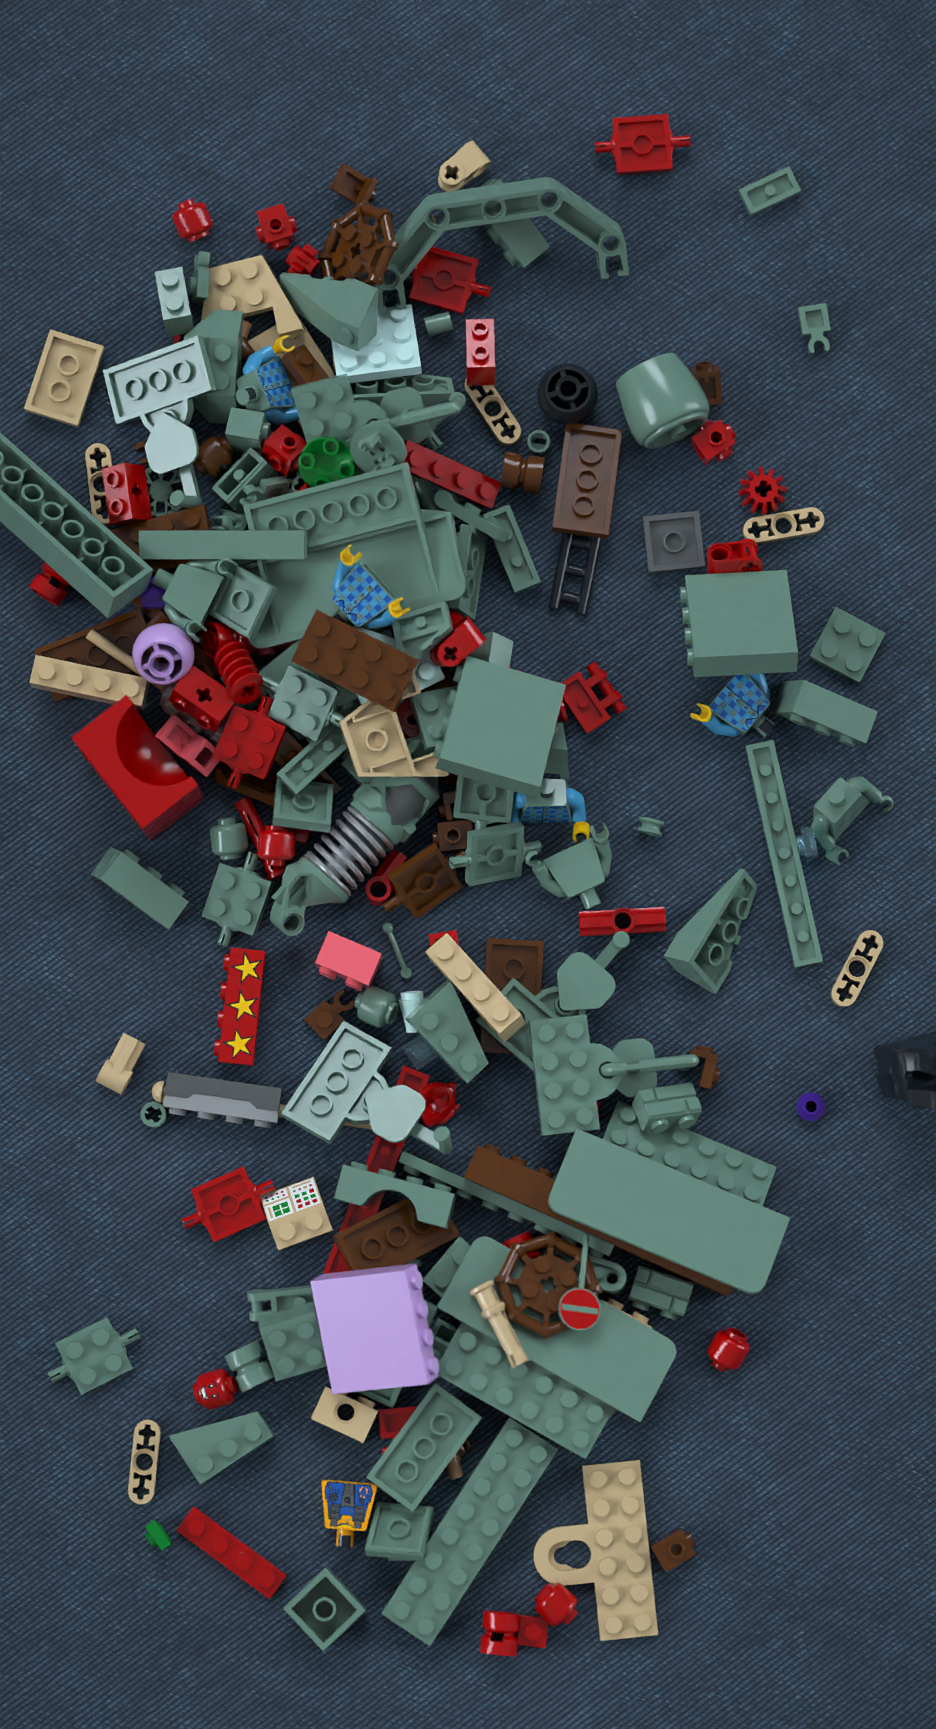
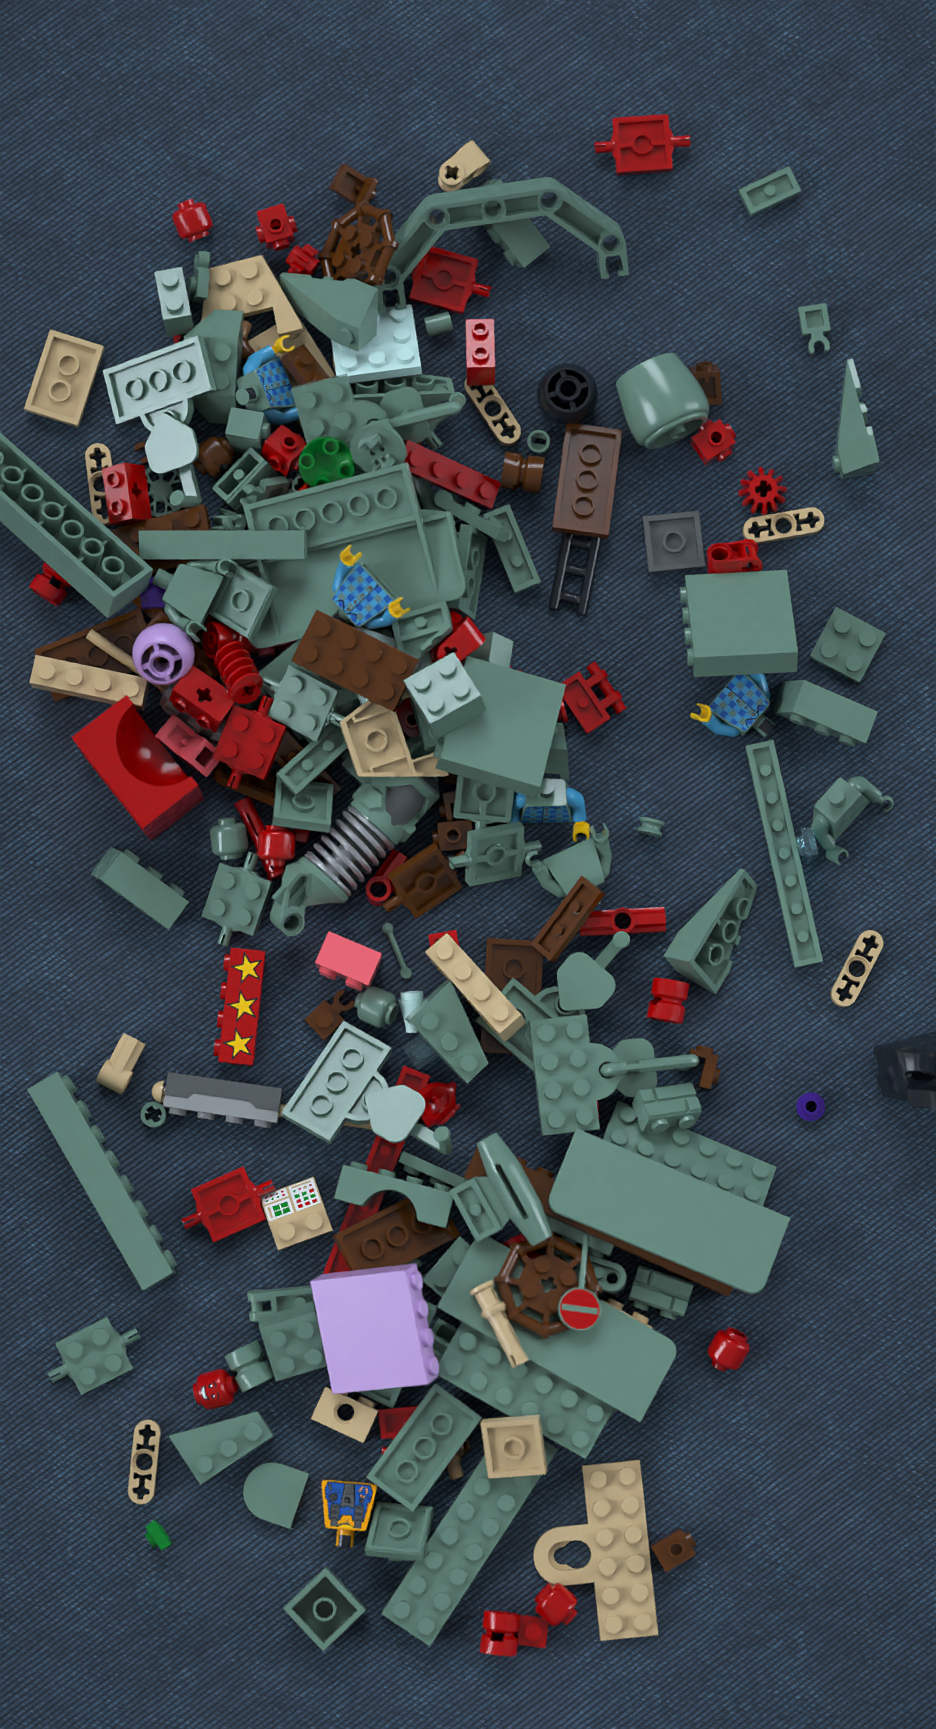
red plate [177,1506,287,1599] -> none
none -> sand green brick [27,1072,178,1291]
none -> sand green tile [243,1462,309,1529]
none -> brick [403,652,487,739]
none -> sand green plate [449,1132,552,1246]
none -> tan plate [481,1415,547,1479]
none -> reddish brown plate [531,876,605,962]
none -> red wheel [646,978,690,1024]
none -> sand green wedge [832,359,880,480]

